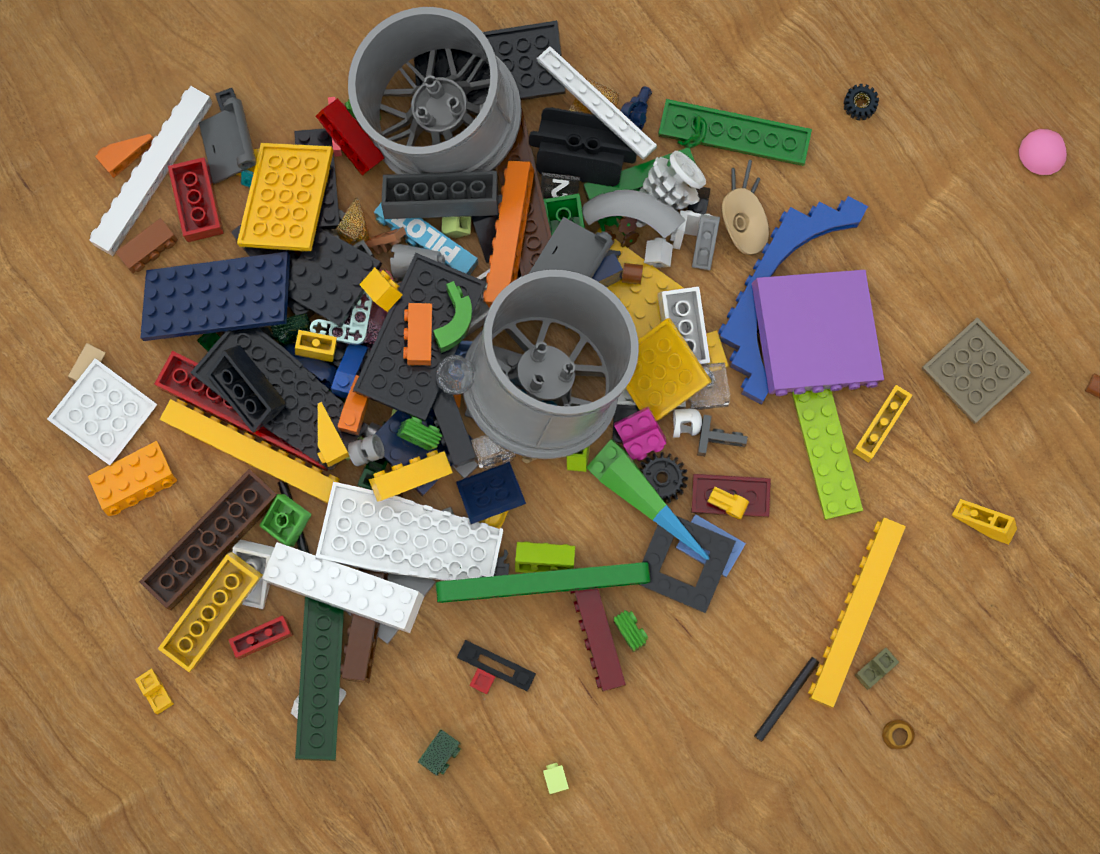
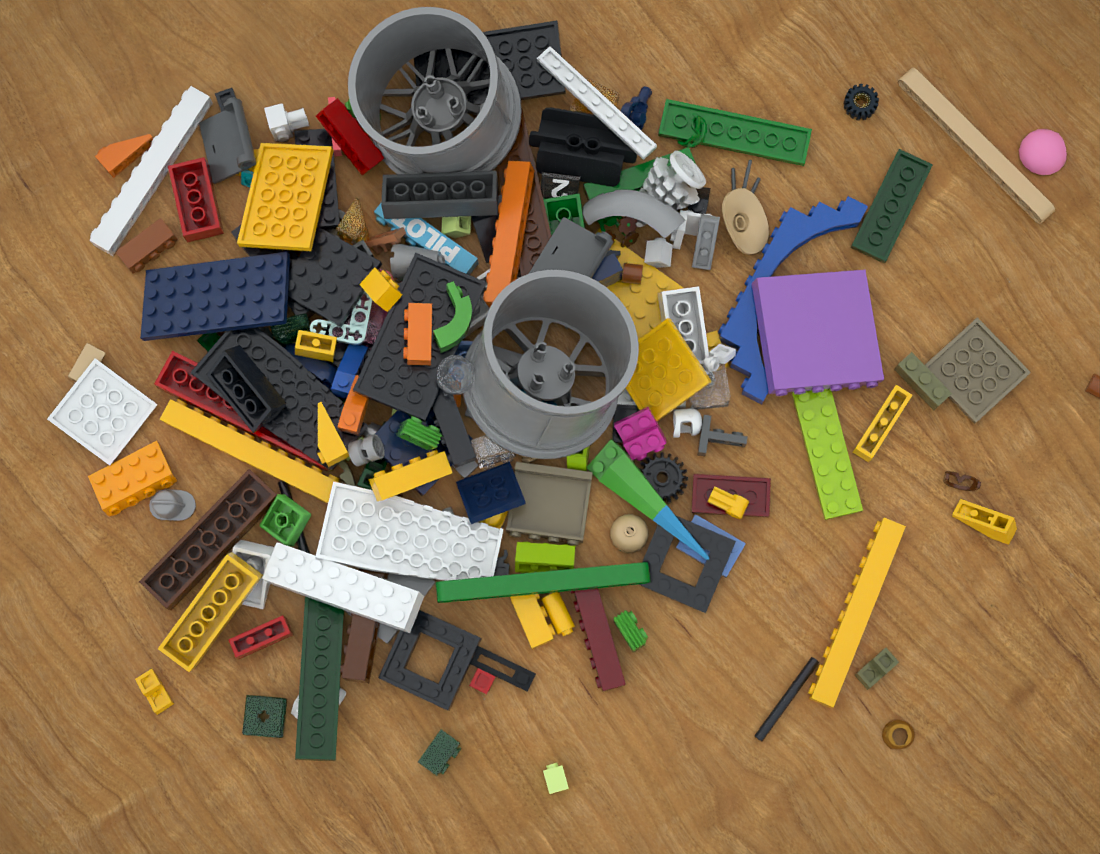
none -> light grey piece [149,490,196,521]
none -> clear green brick [242,695,287,738]
none -> white brick [264,103,309,142]
none -> olive slope [338,460,357,487]
none -> black plate [378,610,482,711]
none -> dark tan panel [506,462,593,546]
none -> yellow brick [510,594,555,649]
none -> yellow brick [541,592,575,637]
none -> tan cylinder [610,514,649,553]
none -> white plate [703,344,736,372]
none -> dark green plate [851,149,933,264]
none -> olive brick [894,352,952,410]
none -> tan beam [898,68,1055,224]
none -> reddish brown helmet [943,471,981,491]

